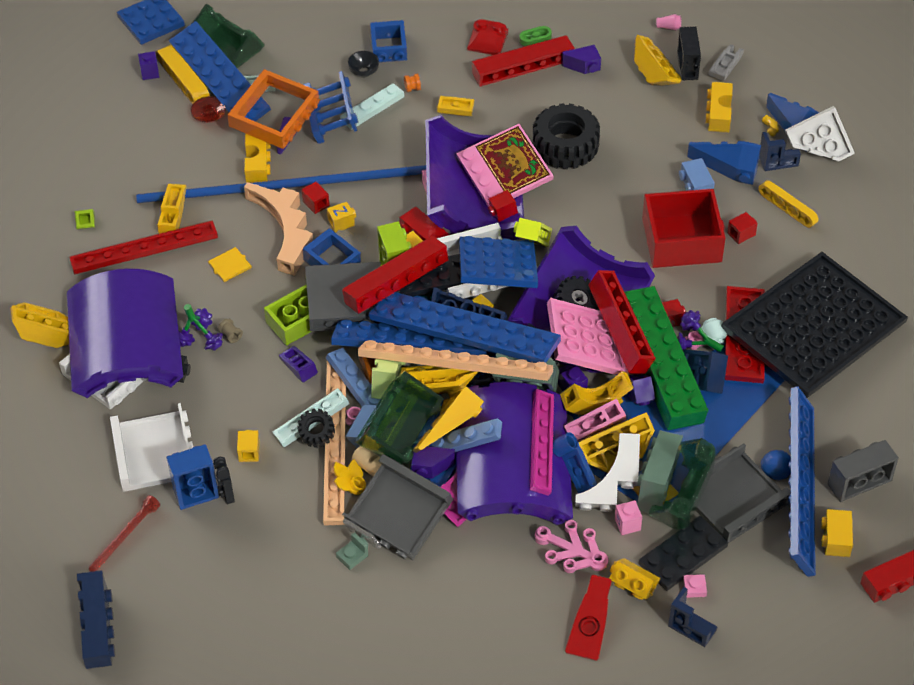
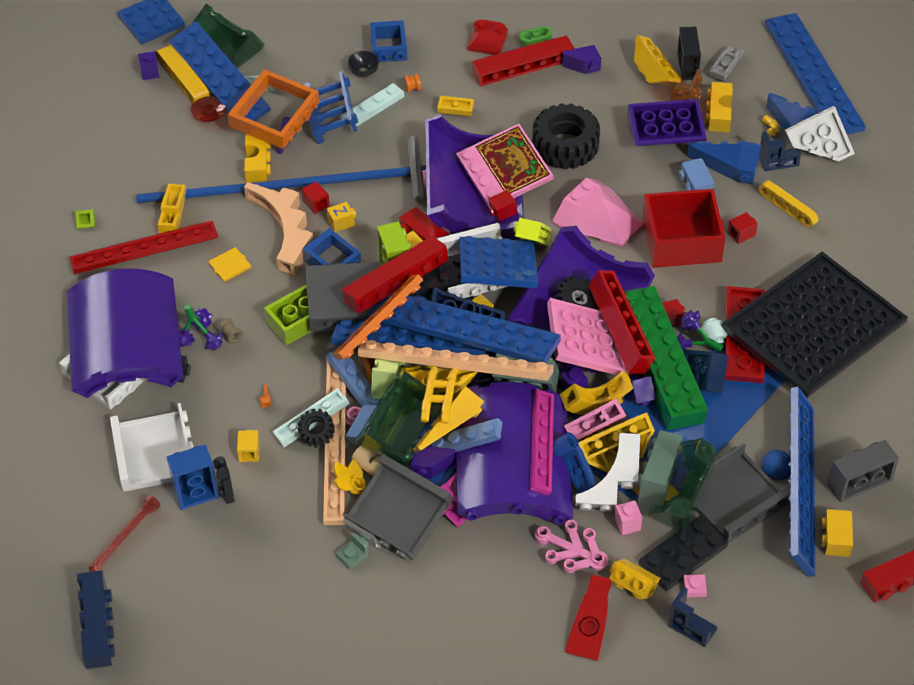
yellow wedge [10,302,69,348] -> none
dark purple slope [279,346,318,382] -> none
bright pink cone [657,14,681,31] -> none
bright pink plate [685,331,705,350] -> none
none -> orange hand [259,384,272,409]
none -> orange plate [333,274,423,360]
none -> light grey axle [408,136,423,201]
none -> yellow piece [421,366,458,424]
none -> bright pink wedge [552,178,643,247]
none -> dark purple slope [627,99,707,146]
none -> clear orange bracket [670,69,703,101]
none -> blue plate [765,13,866,135]

